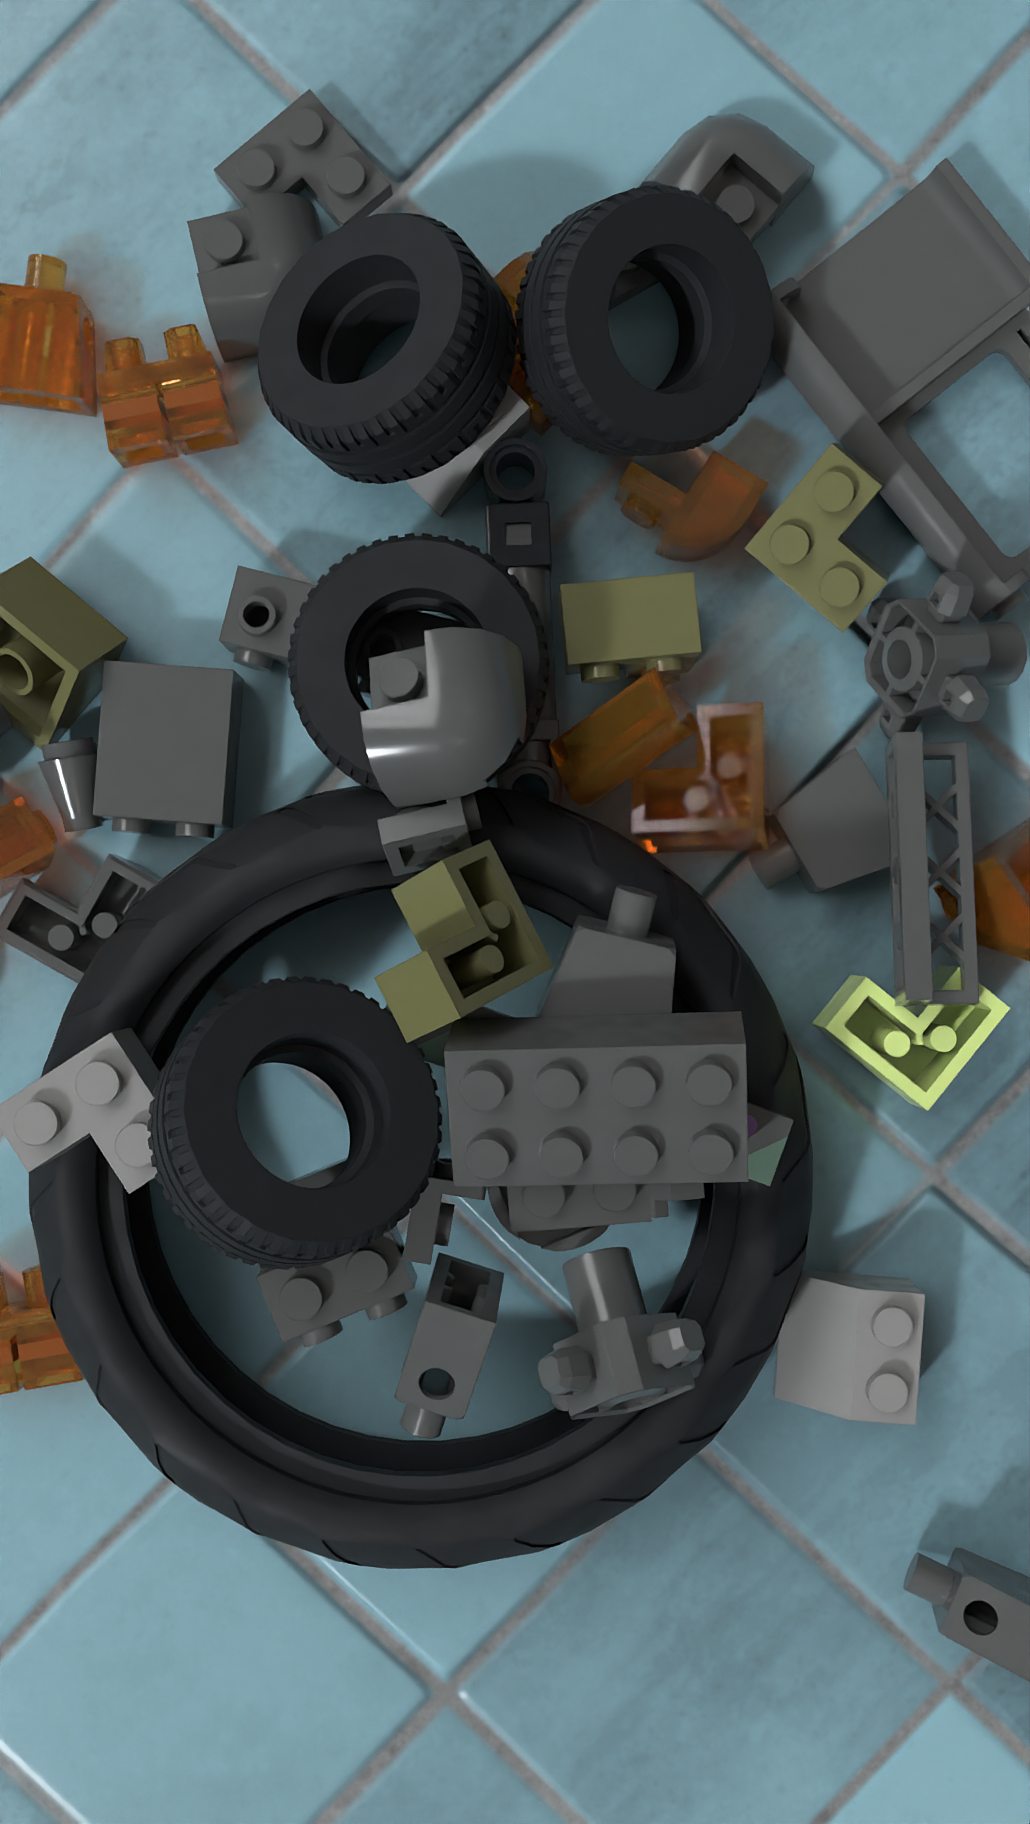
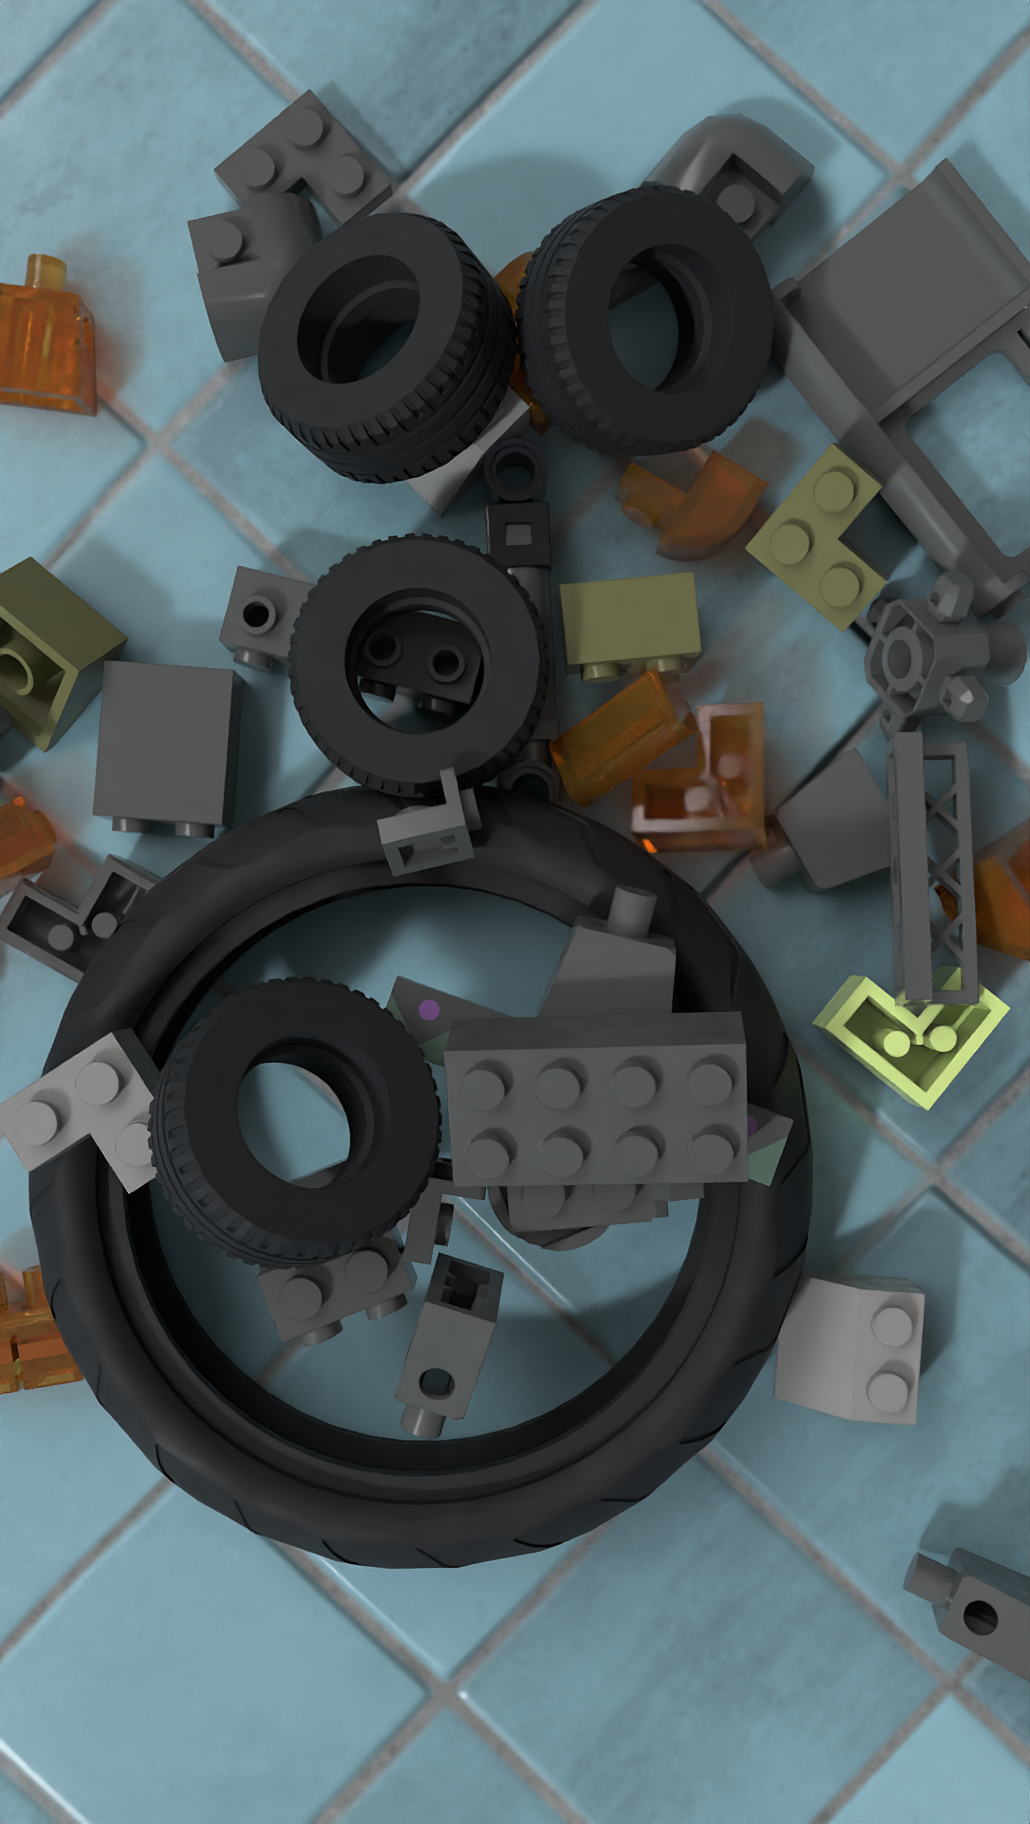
dark grey cone [38,737,103,832] -> none
clear orange hips [96,324,239,468] -> none
dark grey brick [360,627,527,809] -> none
olive brick [374,839,554,1043] -> none
dark grey piece [538,1247,705,1420] -> none

